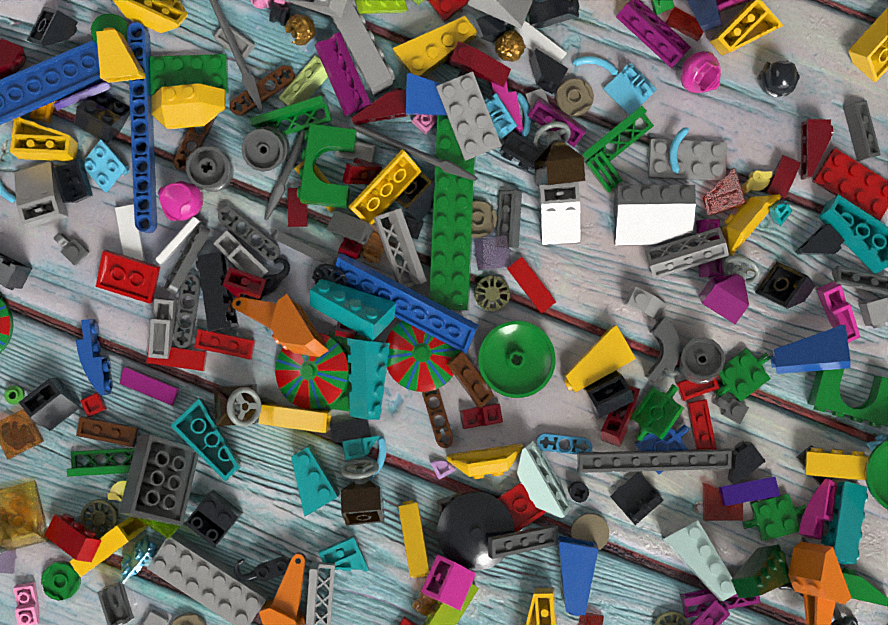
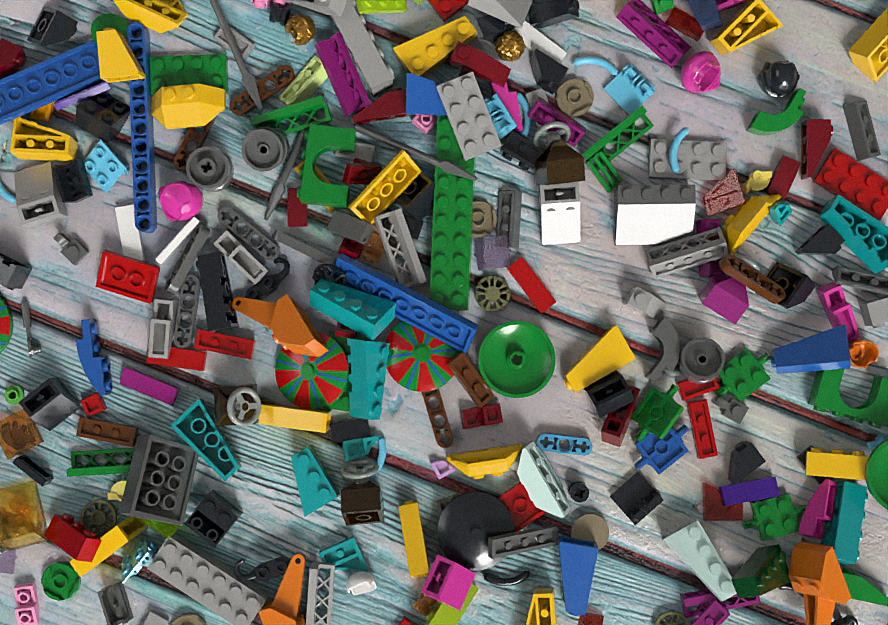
dark red slope [223,267,266,299] -> none
dark grey tile [577,449,732,473] -> none
none -> black tile [12,455,54,487]
none -> dark grey piece [21,303,41,357]
none -> white hair [346,571,377,595]
none -> black piece [483,570,530,586]
none -> reddish brown beam [719,254,786,304]
none -> green arch [746,88,806,135]
none -> orange hair [848,339,879,368]

